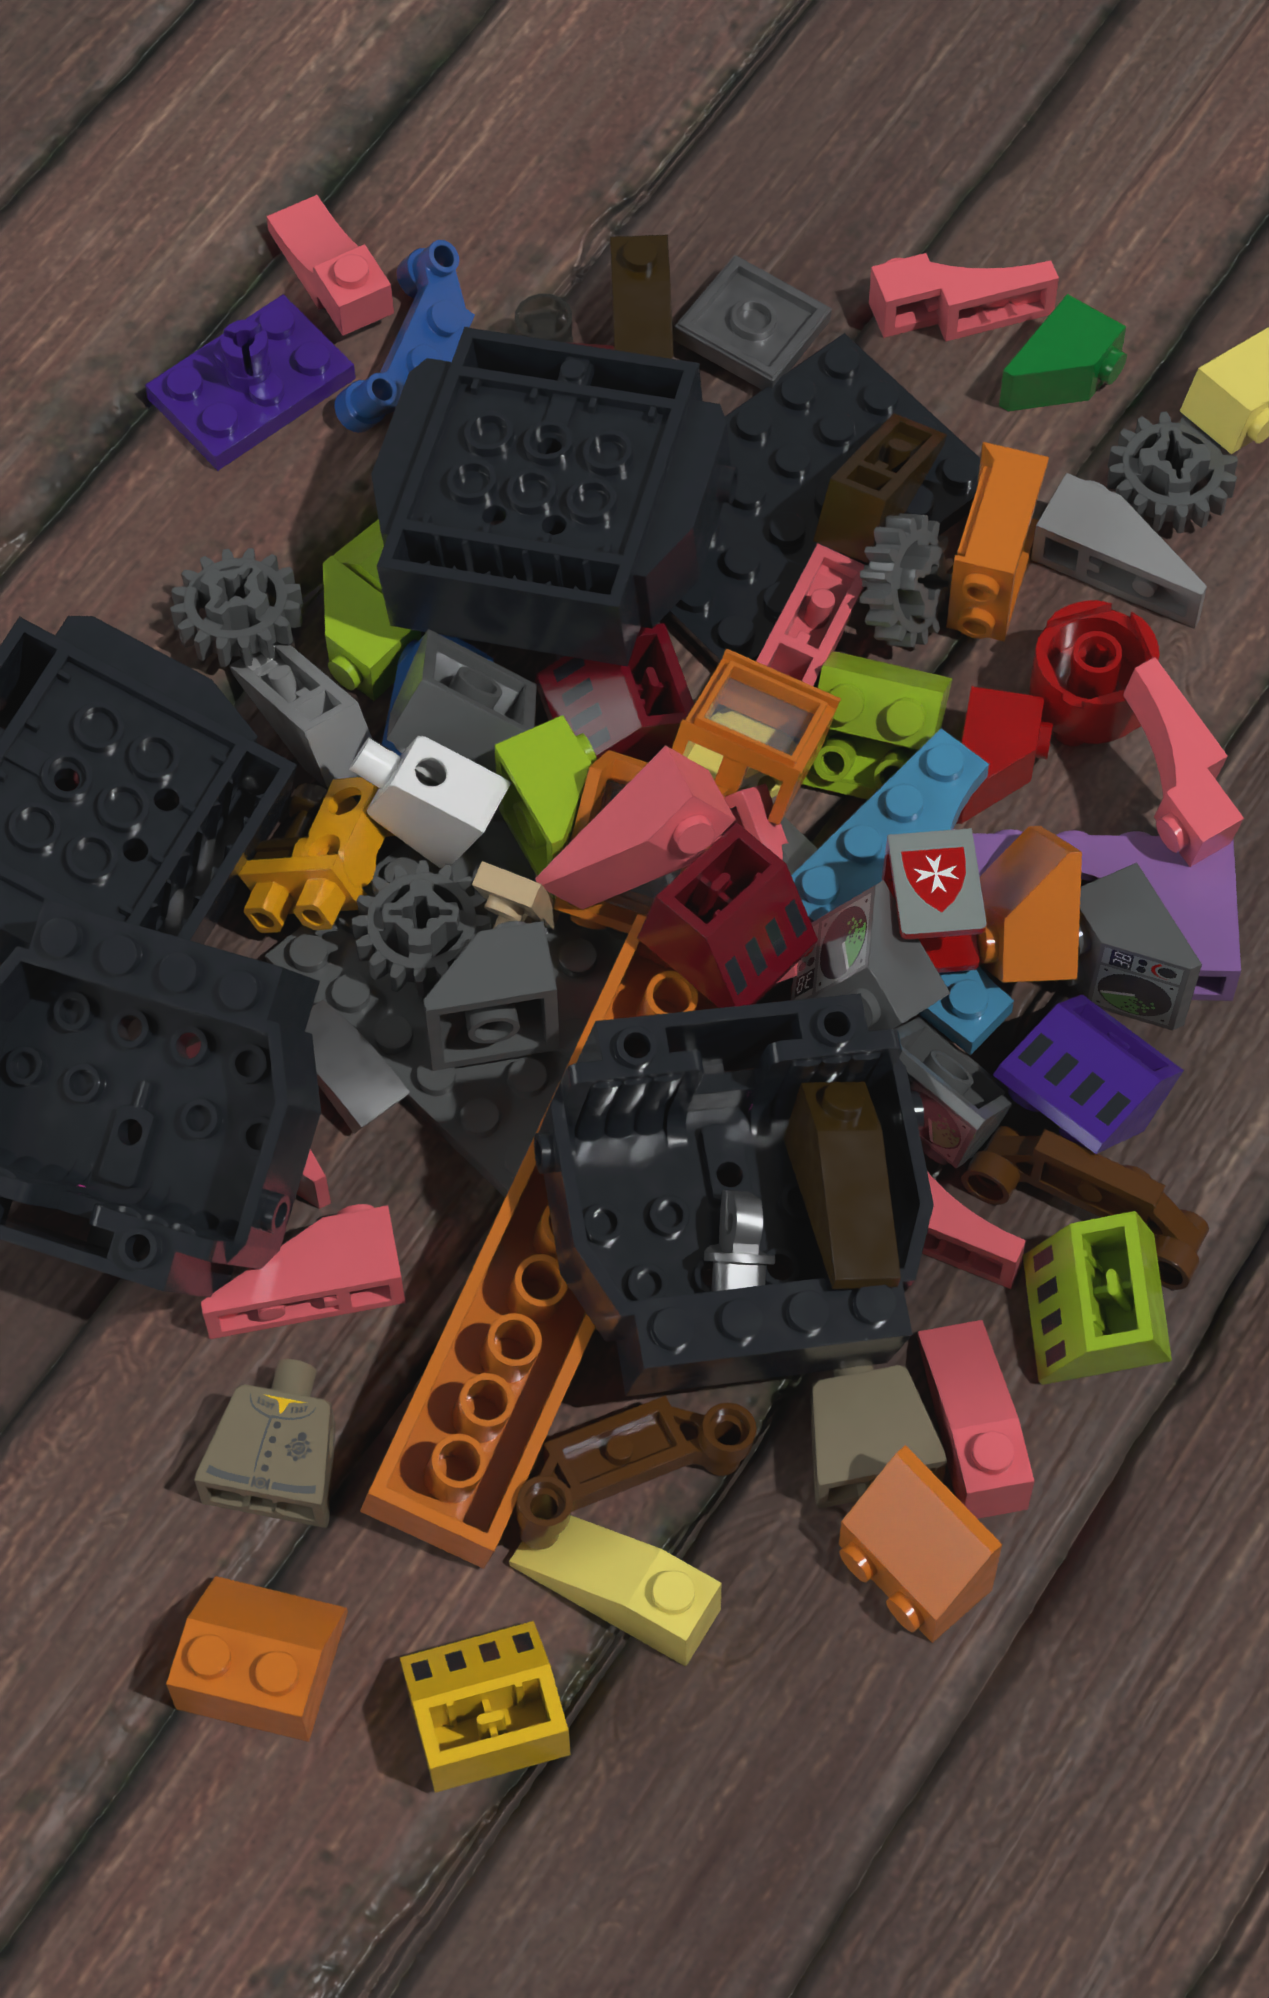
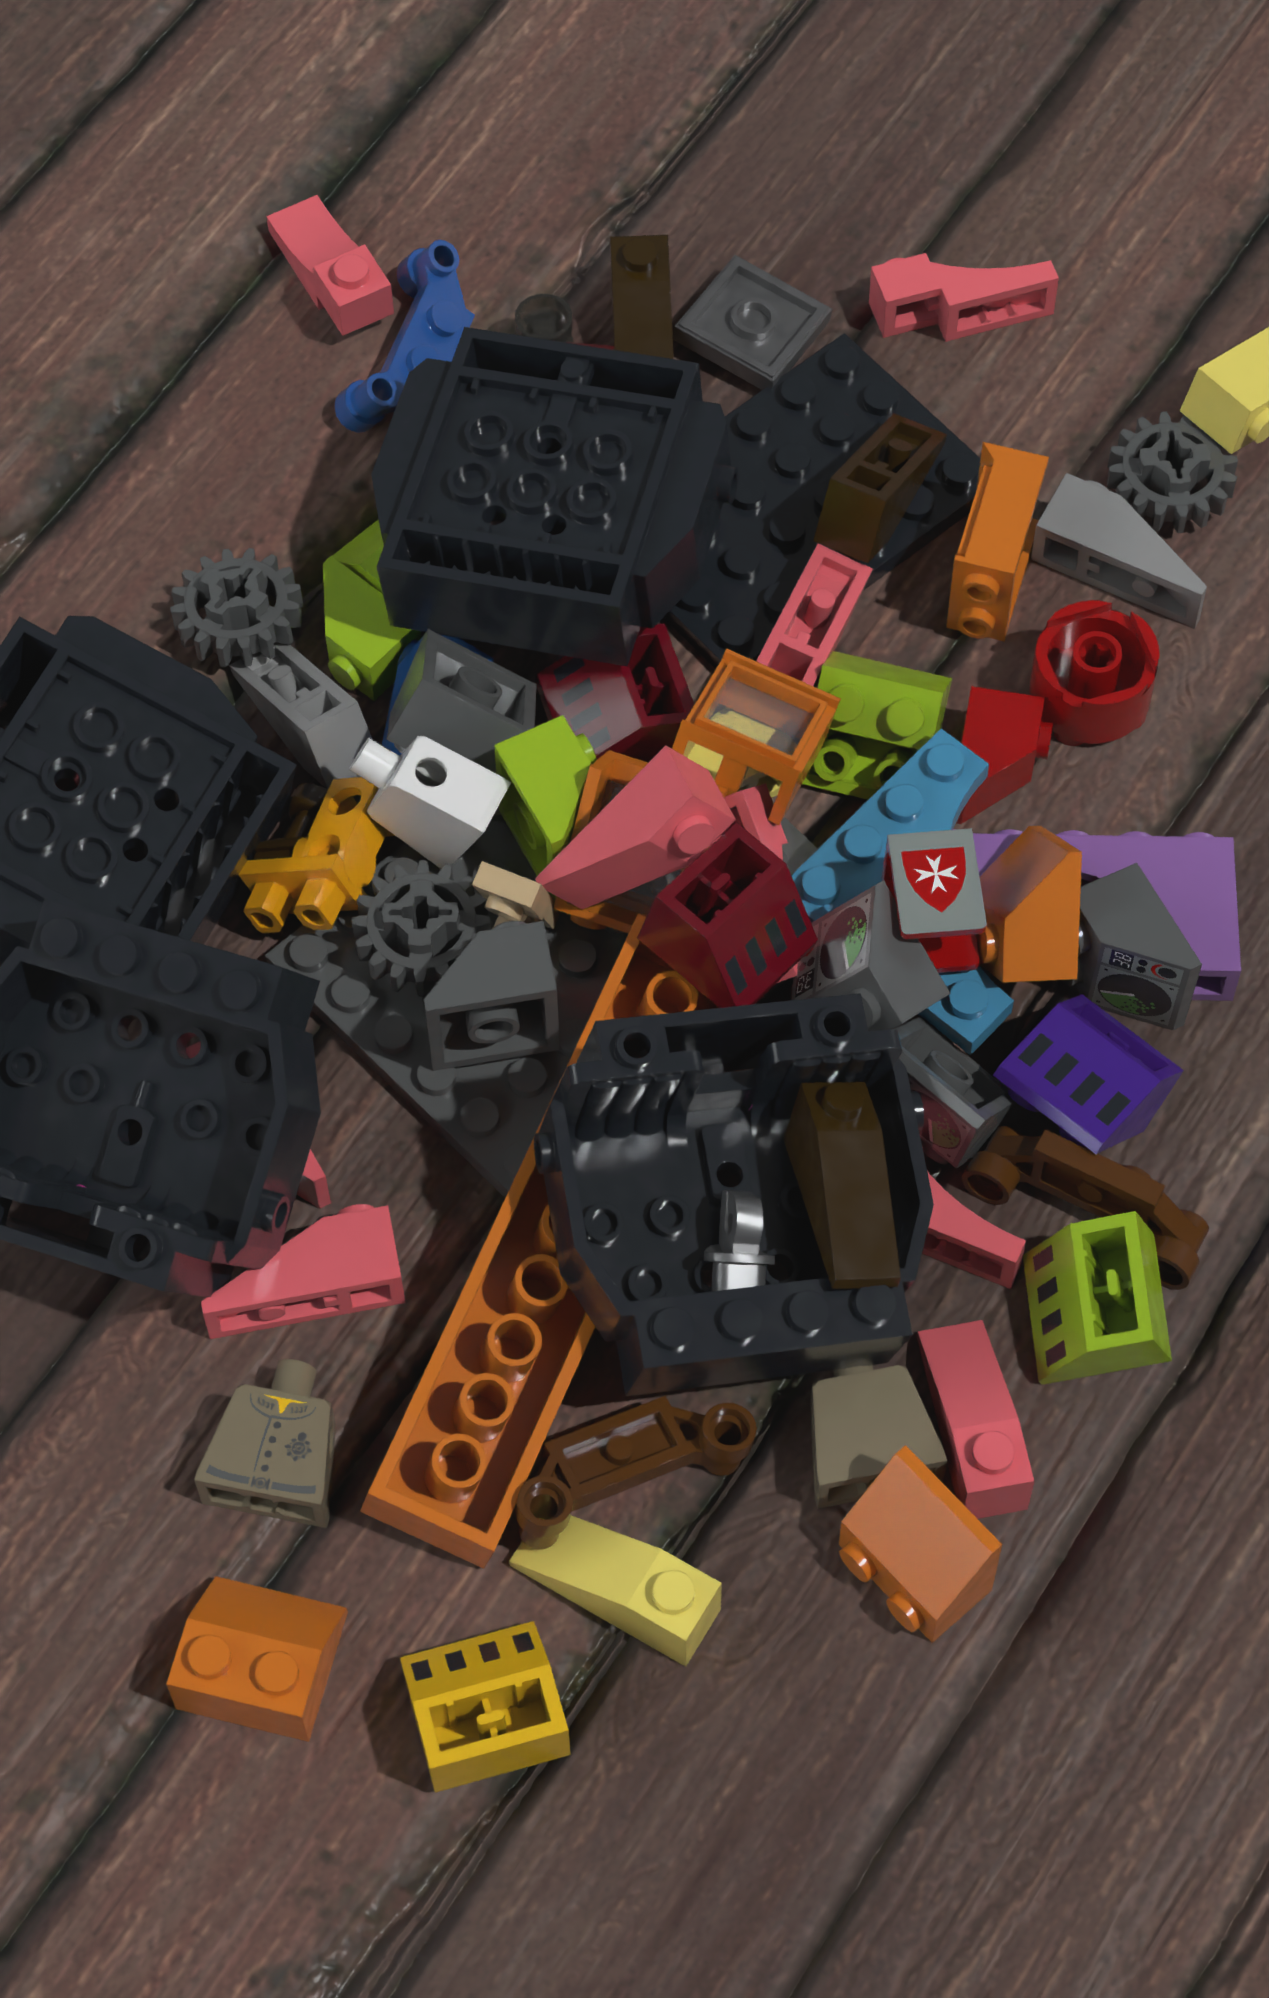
dark purple plate [145,294,356,471] -> none
flat silver slope [305,1000,410,1134] -> none
dark grey gear [860,513,953,647] -> none
green slope [999,294,1127,412] -> none
coral slope [1123,657,1244,867] -> none

